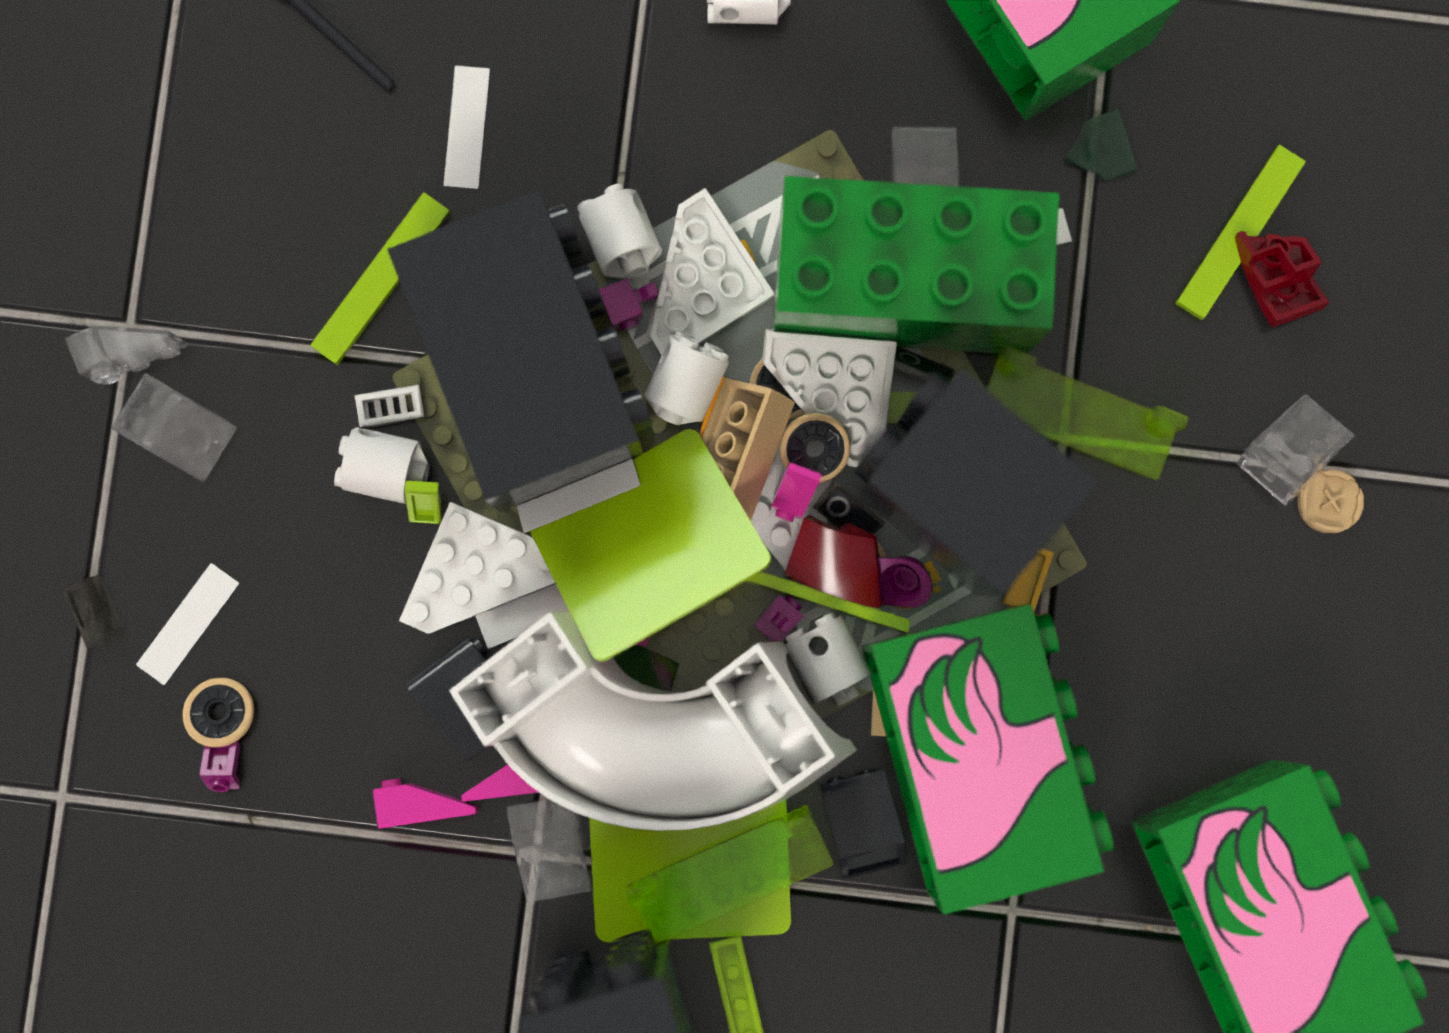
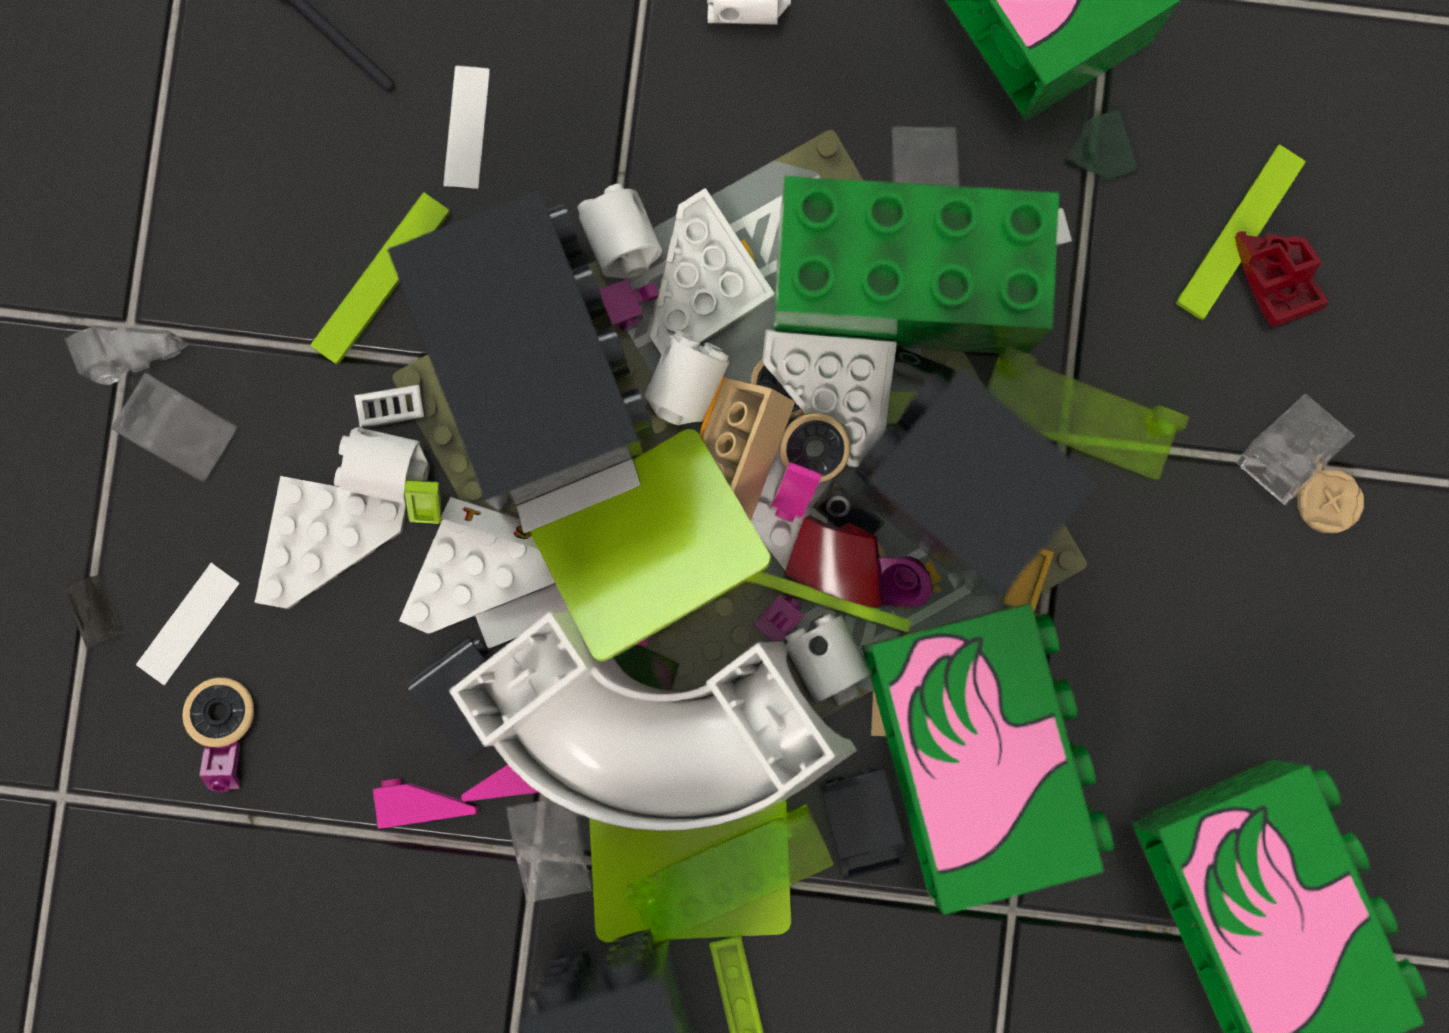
none -> white plate [255,476,407,609]
none -> white sticker [440,497,539,550]

